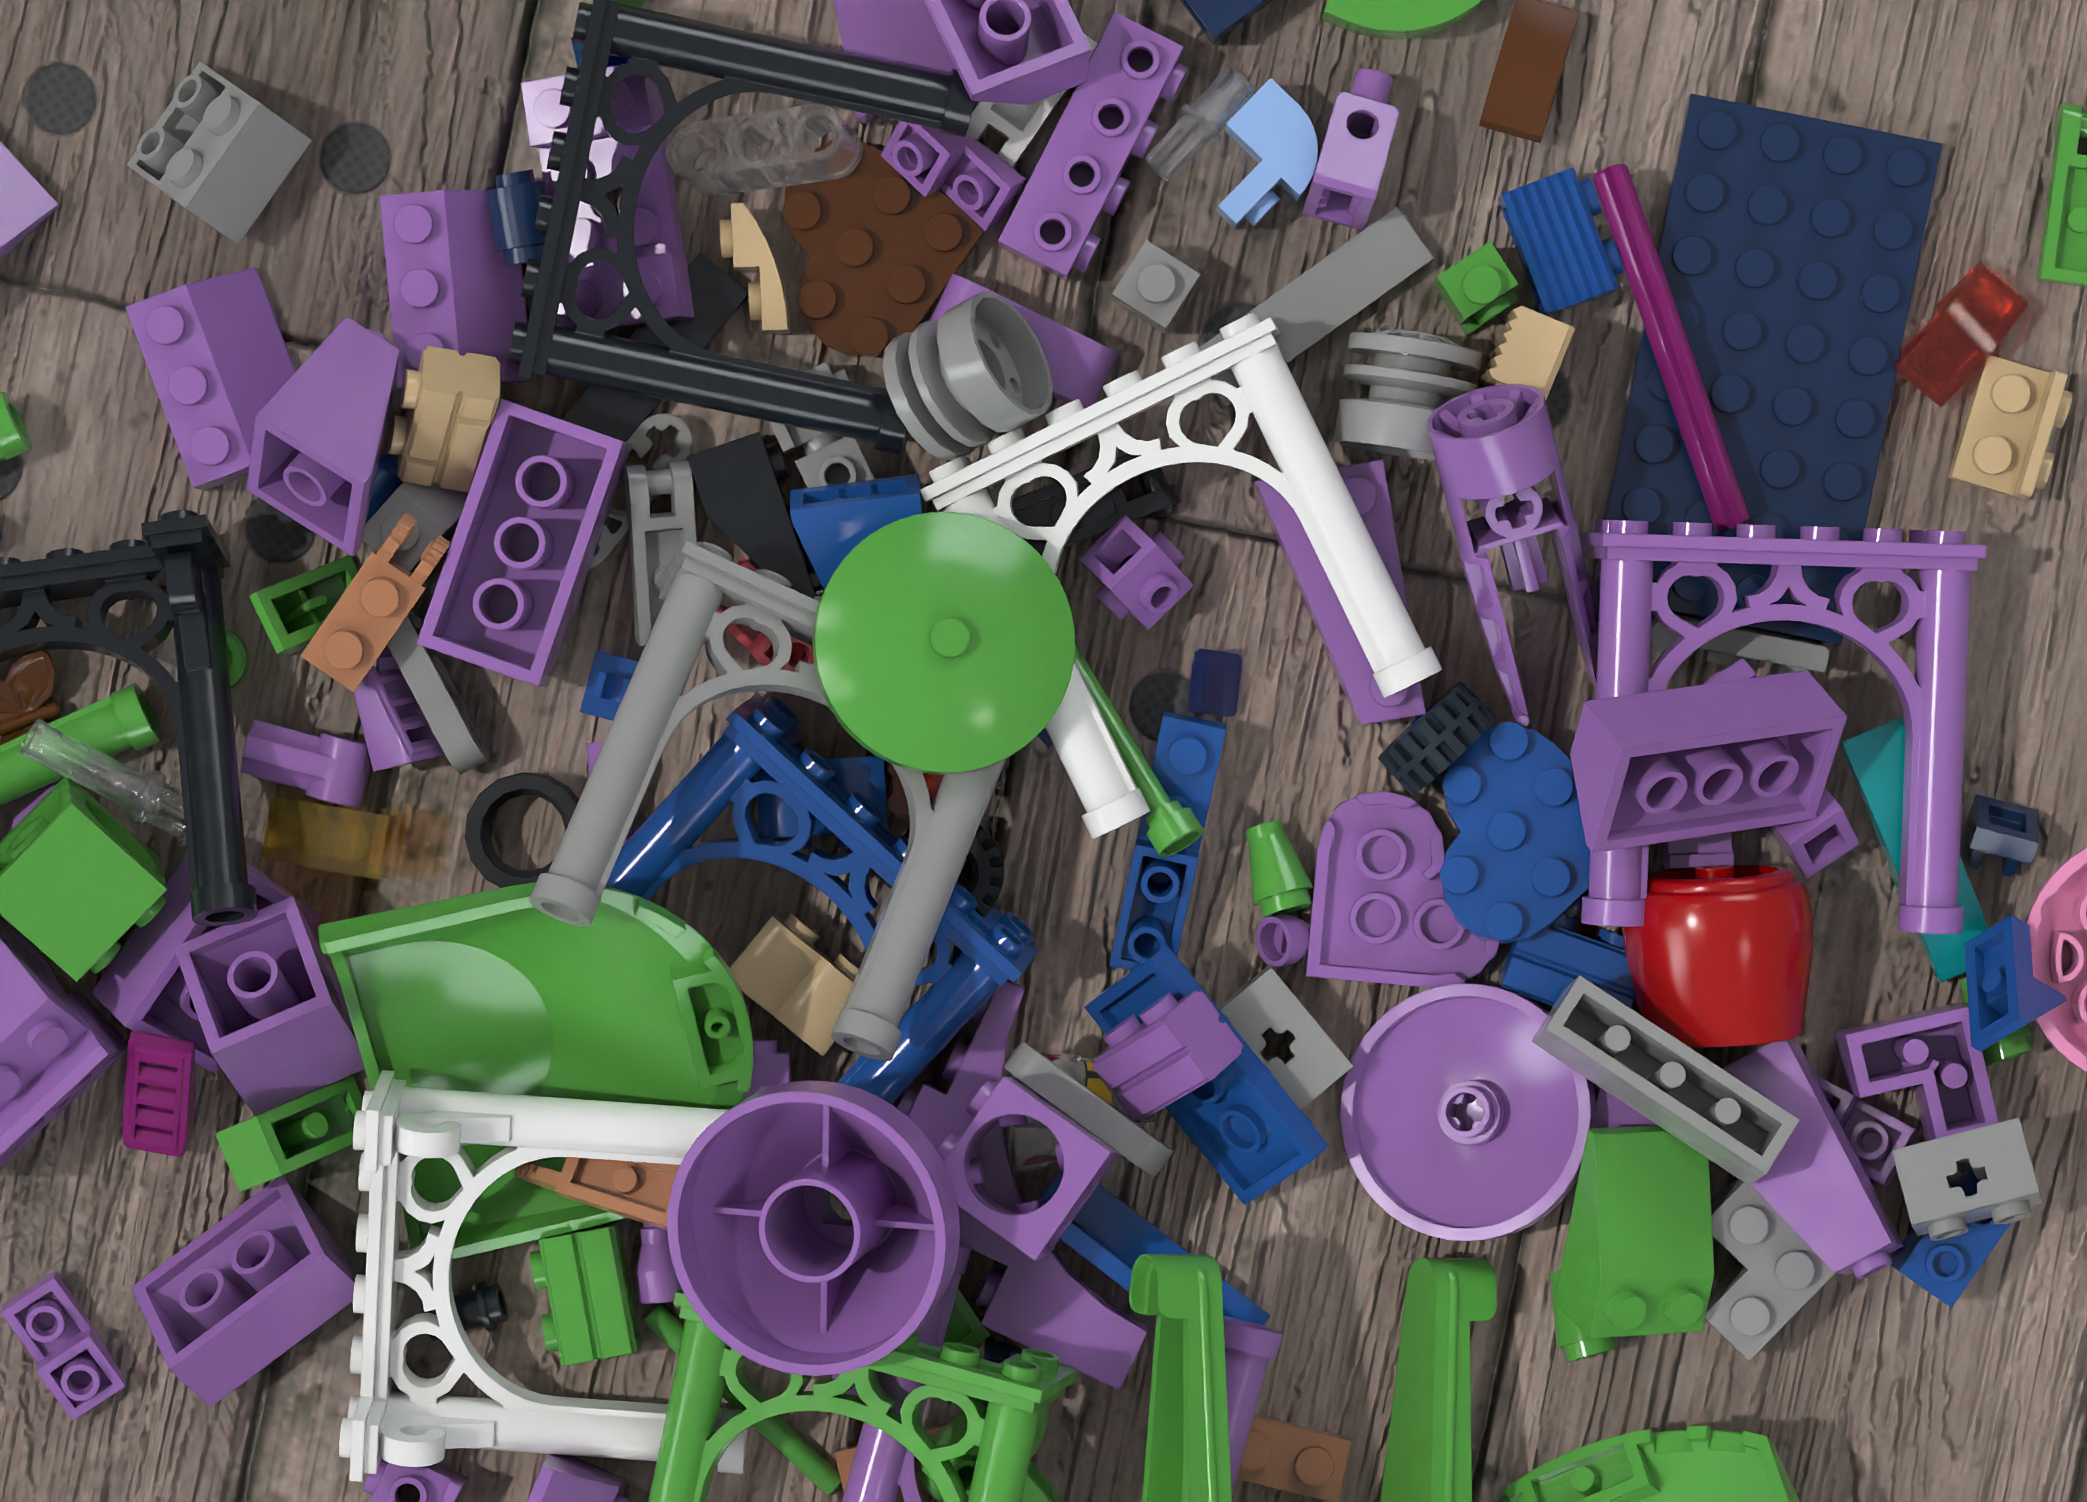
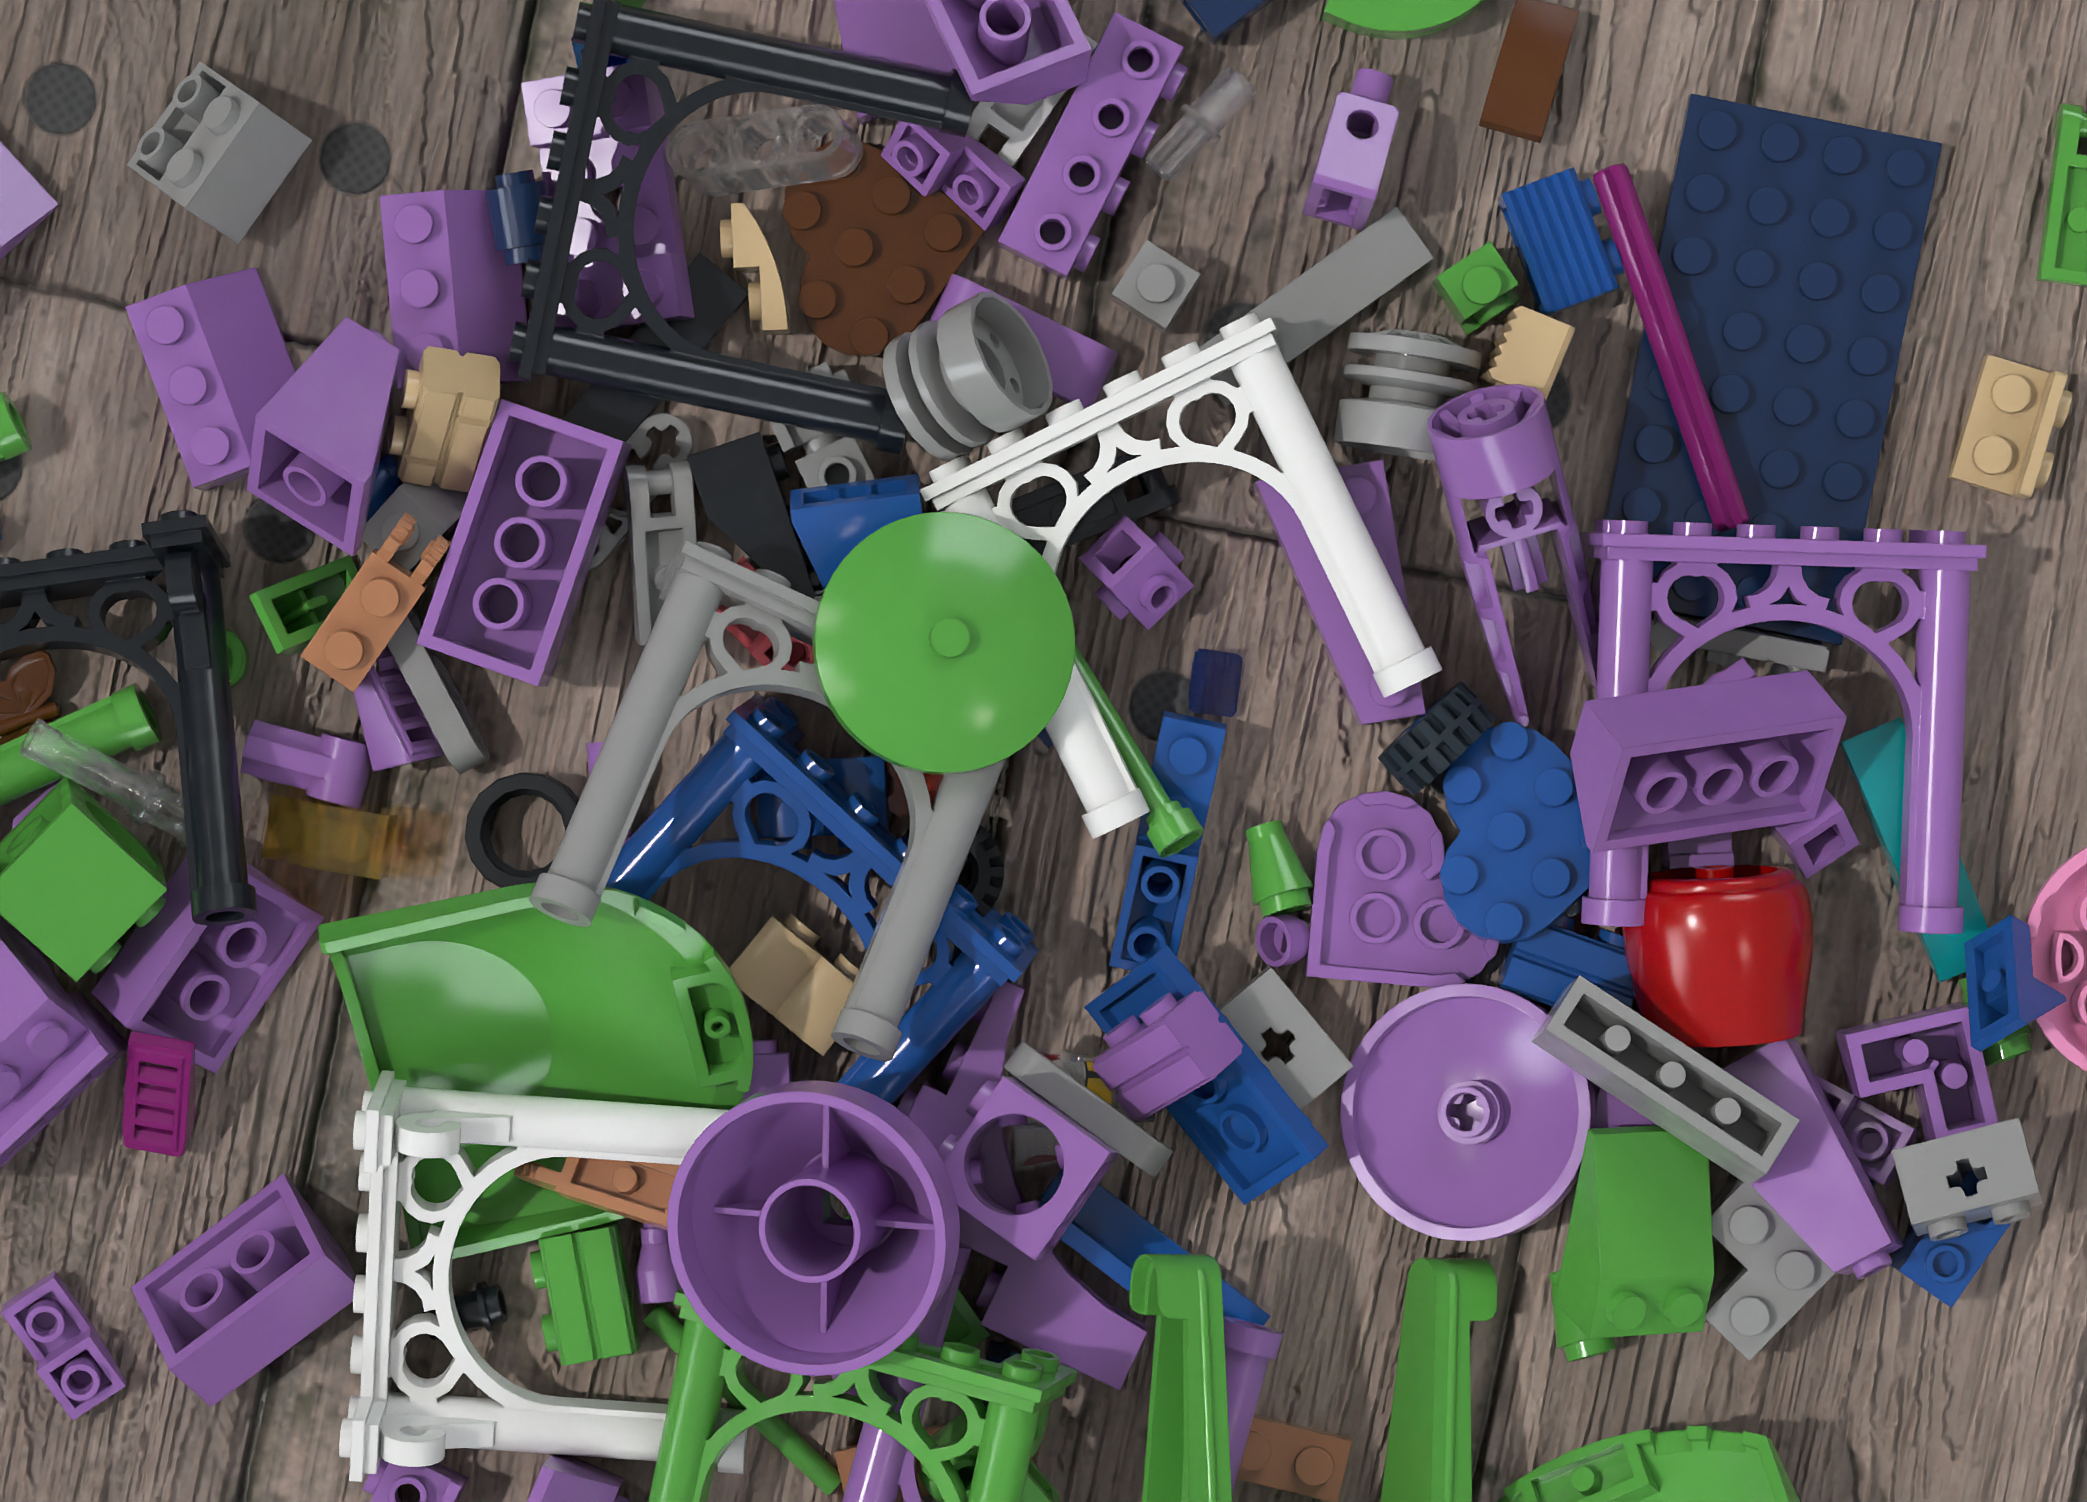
medium lavender slope [173,896,365,1116] -> none
bright green slope [215,1075,363,1192] -> none
blue tile [580,650,638,721] -> none
light blue brick [1217,78,1318,229] -> none
clear red slope [1894,260,2028,407] -> none
dark blue tile [1968,794,2039,877] -> none

